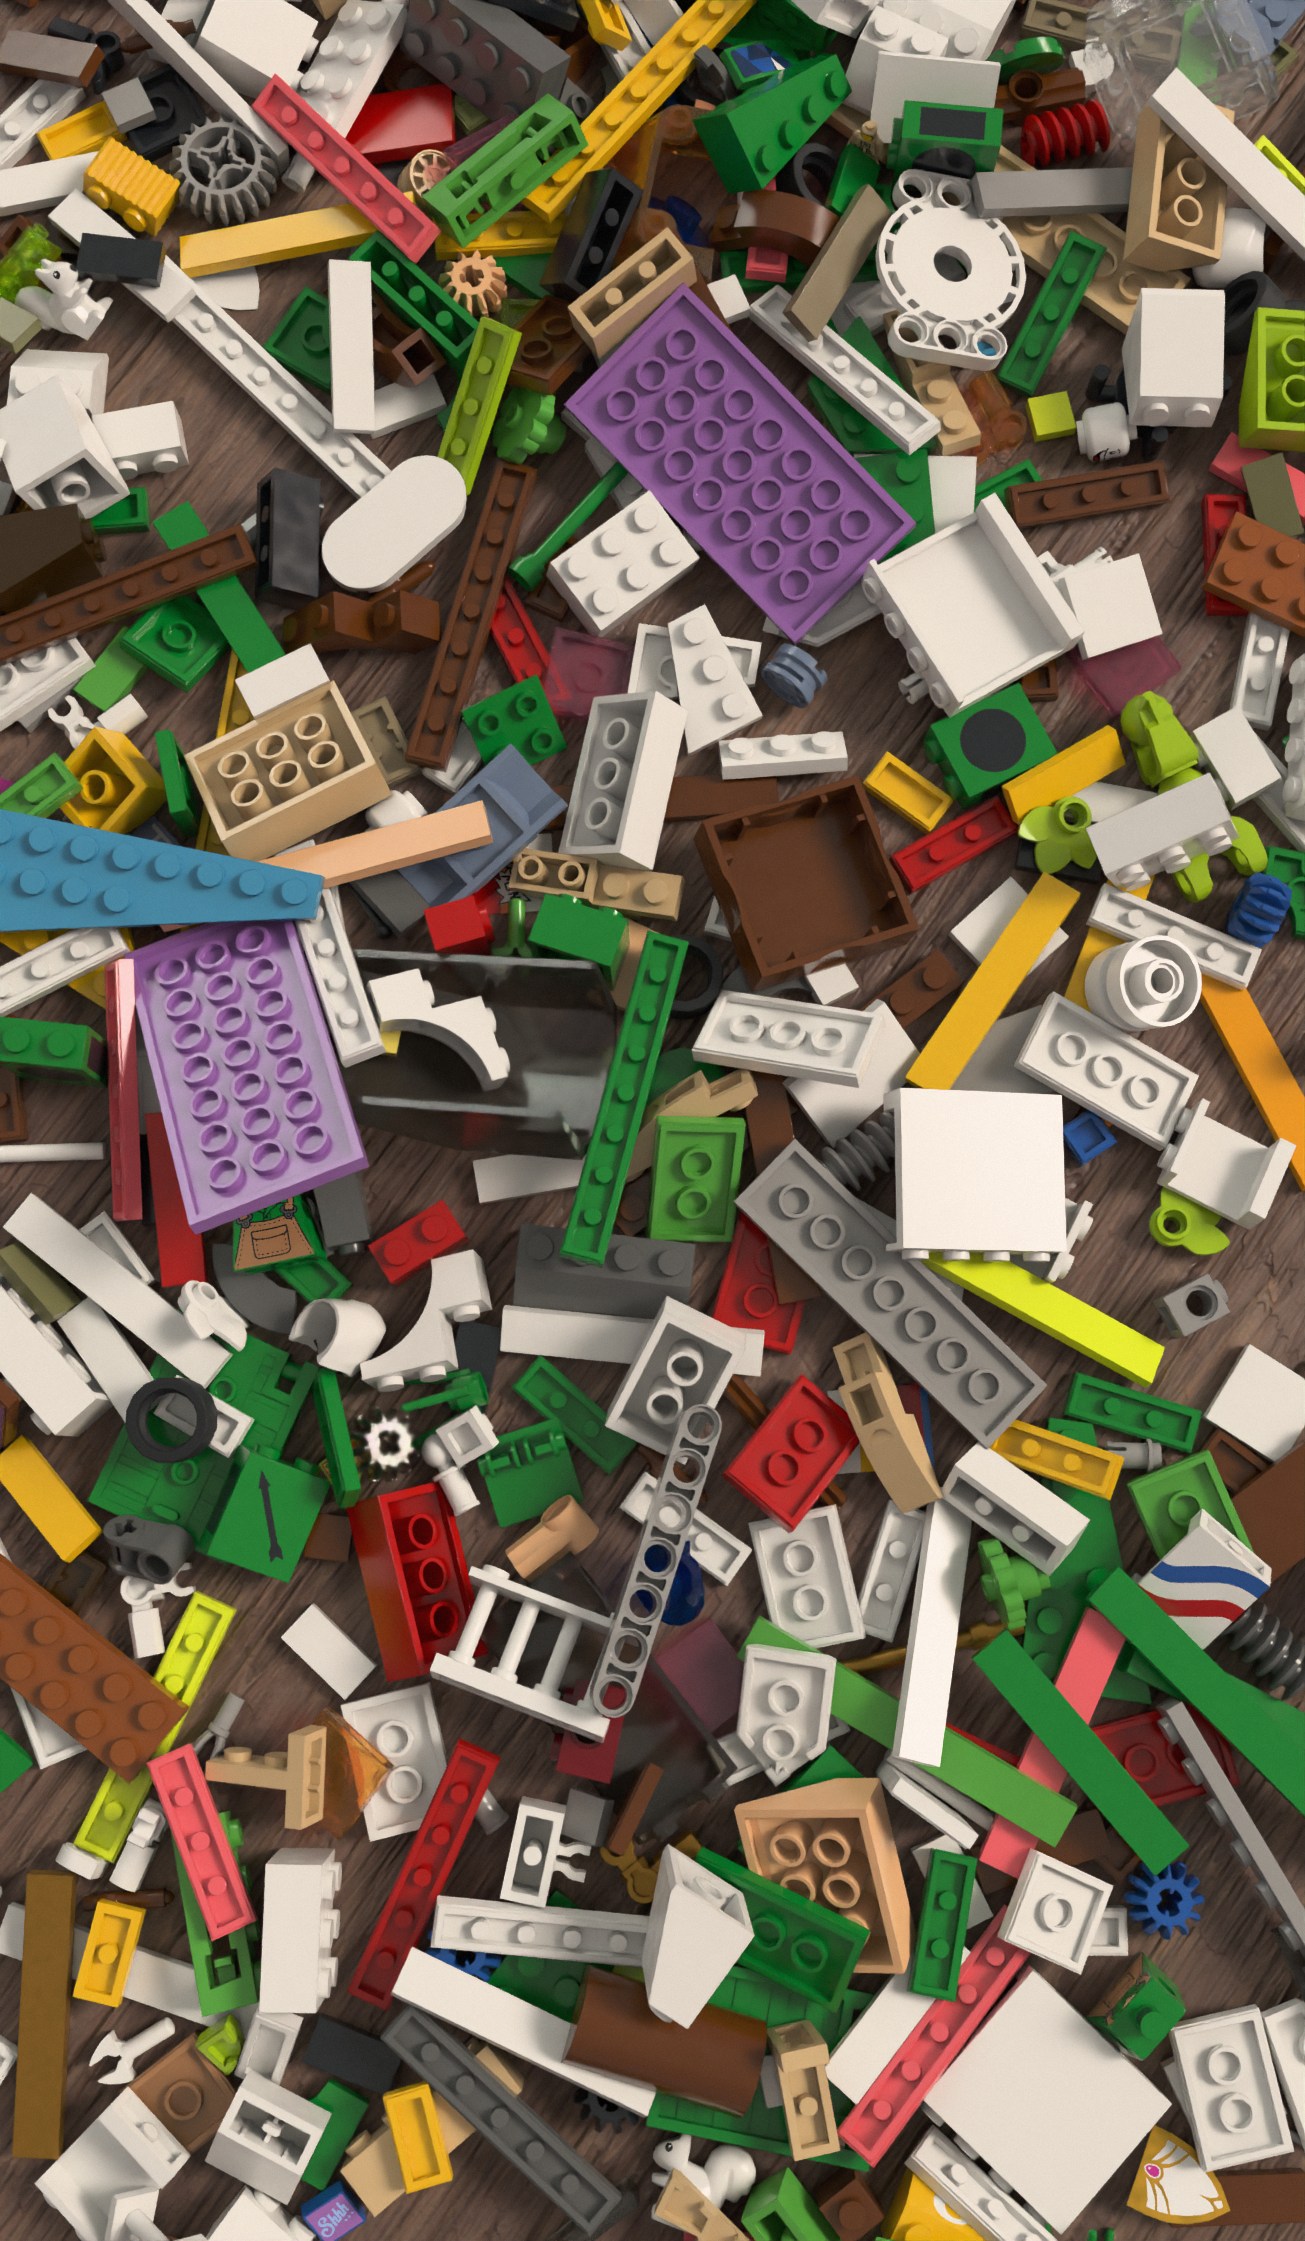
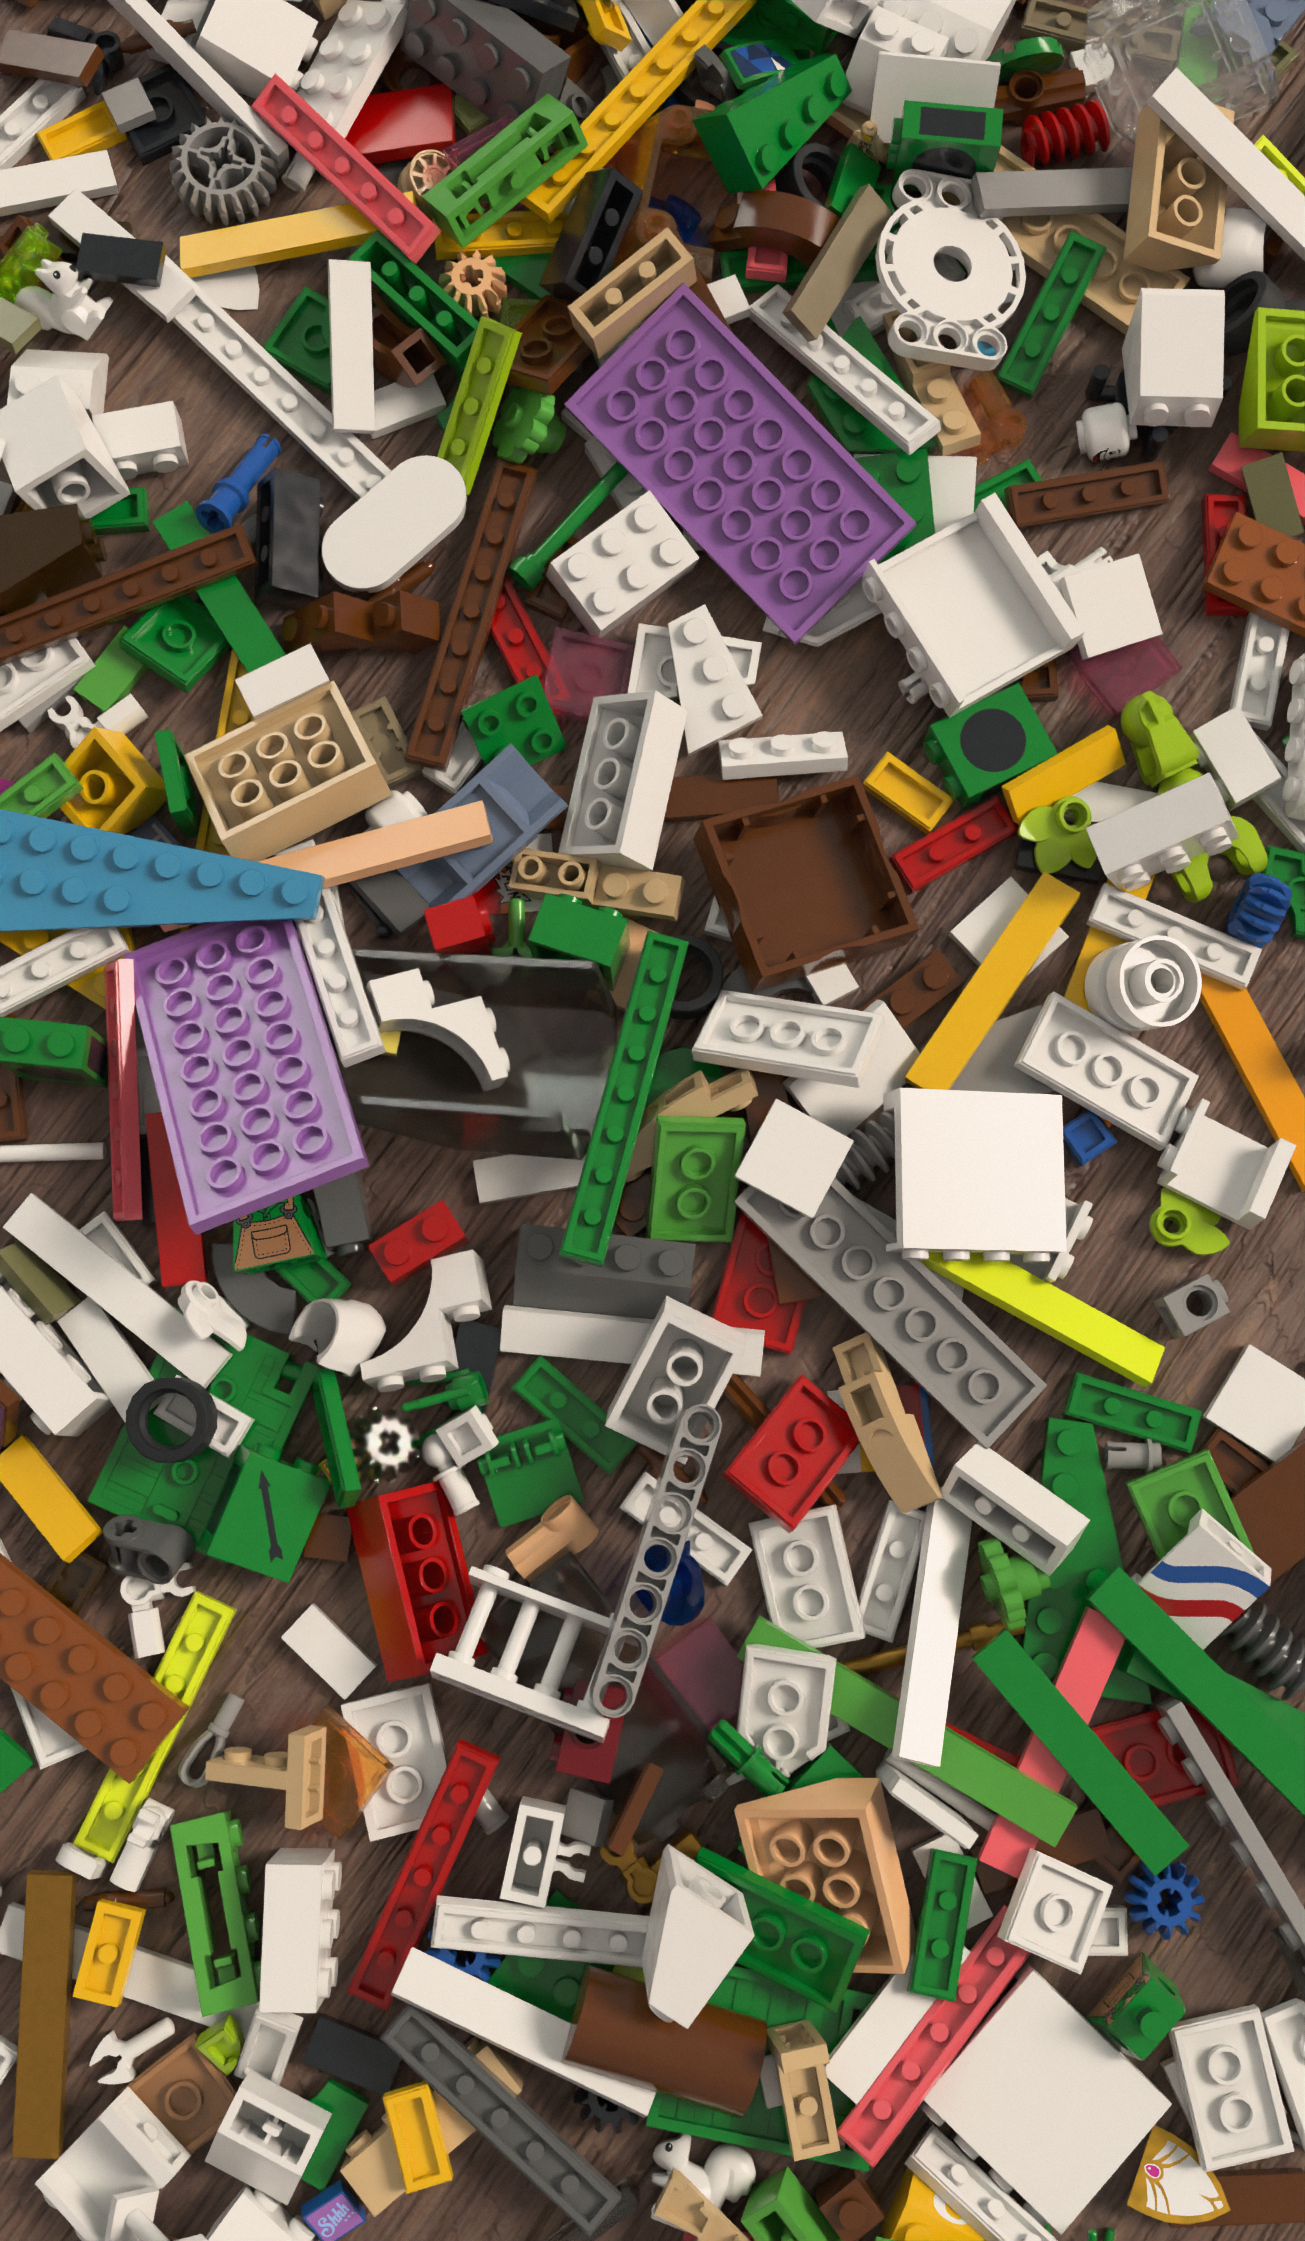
yellow brick [83,137,181,237] -> none
coral tile [146,1743,258,1941] -> none
sand blue wheel [761,643,828,708] -> none
yellow tile [989,1419,1125,1501] -> none
neon yellow tile [1025,391,1077,442] -> none
none -> blue pin [196,434,281,534]
none -> green axle [708,1719,789,1797]
none -> white tile [734,1098,854,1219]

